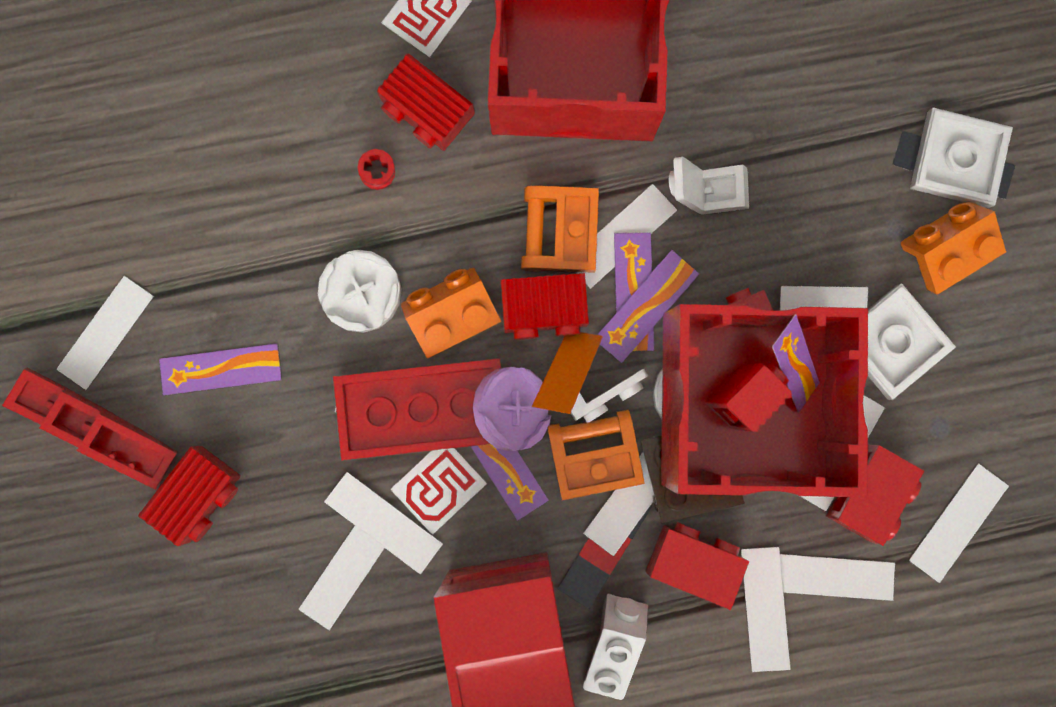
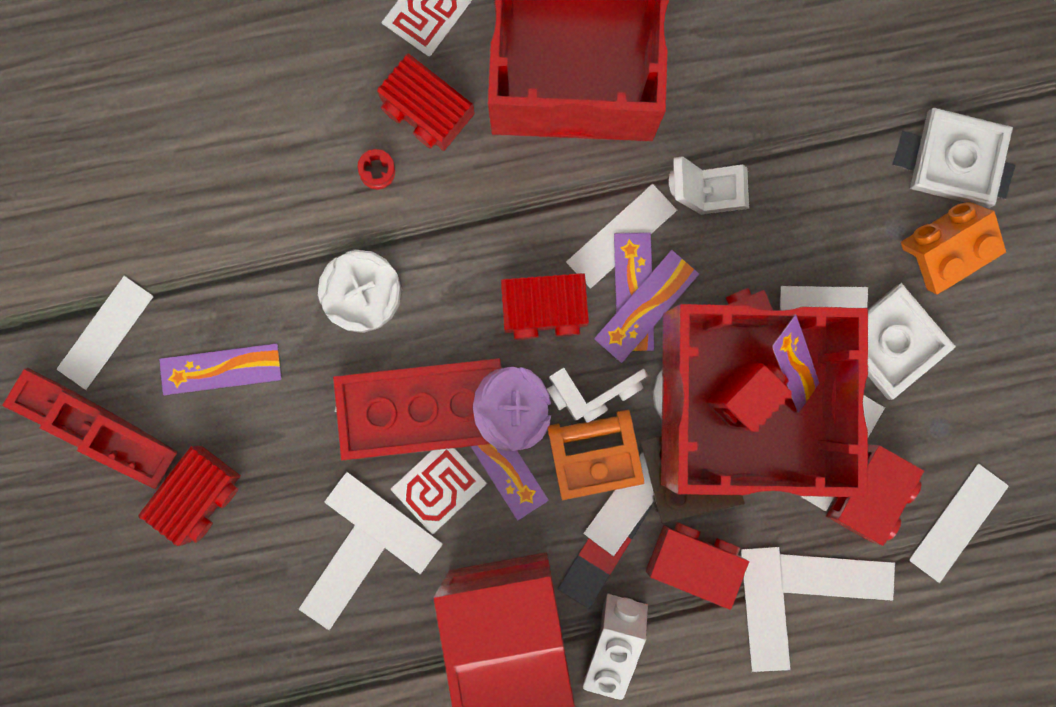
orange bracket [401,268,501,359] -> none
orange plate [521,186,599,273] -> none
orange sticker [532,332,603,414] -> none

